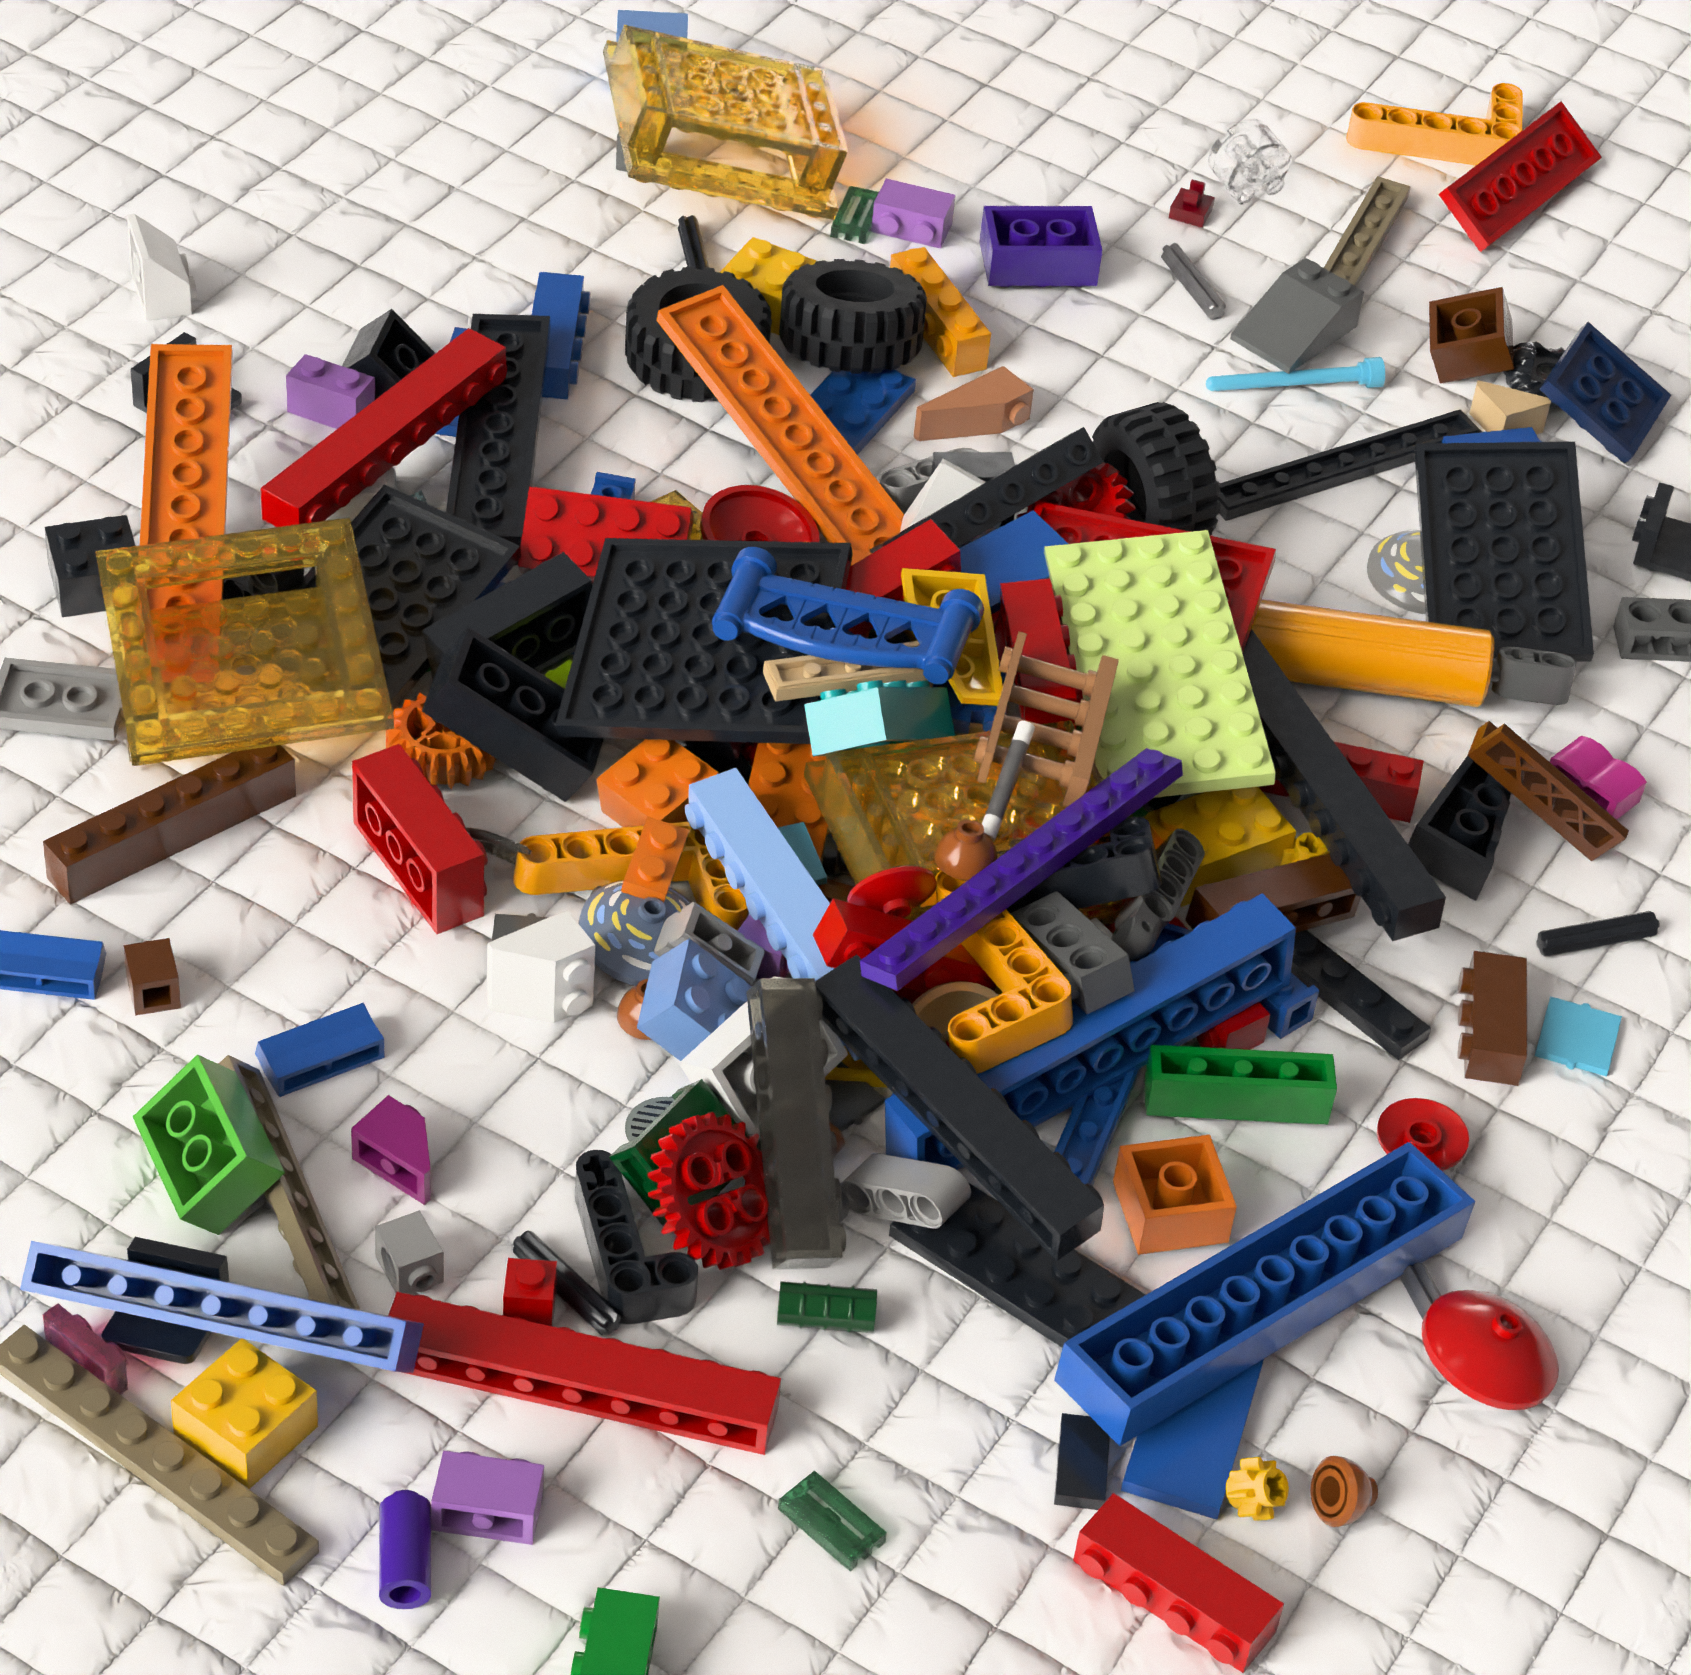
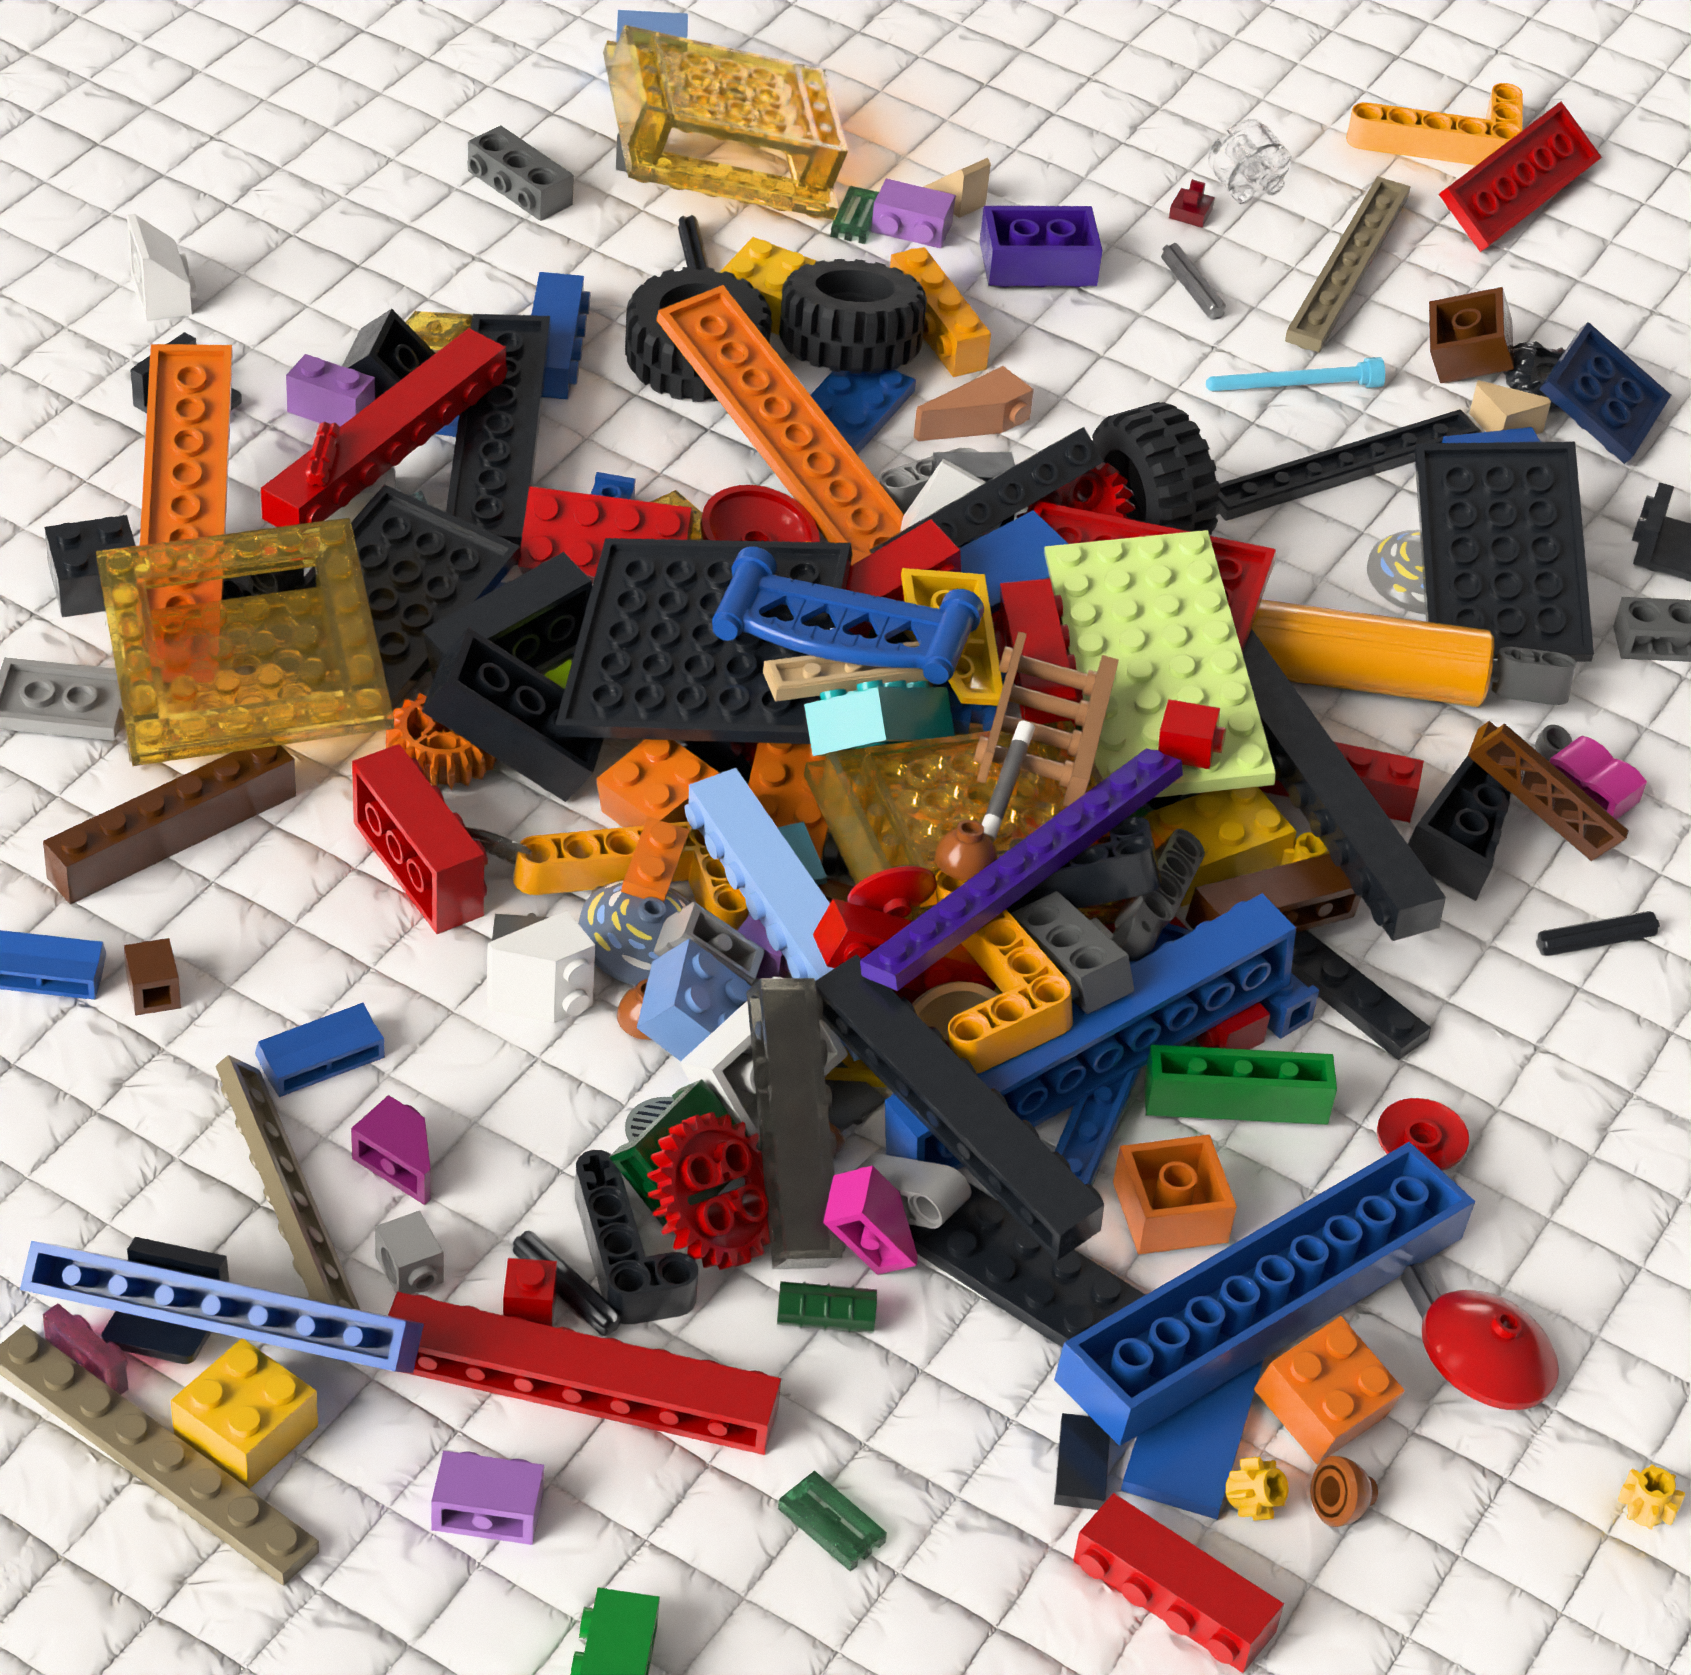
bright green brick [132,1054,285,1235] -> none
dark purple brick [379,1490,431,1609] -> none
dark grey slope [1230,257,1364,374] -> none
reddish brown brick [1457,951,1527,1086] -> none
medium azure piece [1535,996,1622,1077] -> none
none -> red axle [305,421,340,487]
none -> clear yellow plate [406,311,472,350]
none -> dark grey brick [467,125,574,221]
none -> dark pink slope [823,1165,918,1275]
none -> tan slope [923,157,991,218]
none -> red brick [1158,699,1226,769]
none -> orange brick [1254,1316,1405,1465]
none -> dark grey hinge [1535,724,1572,761]
none -> yellow gear [1618,1464,1685,1529]

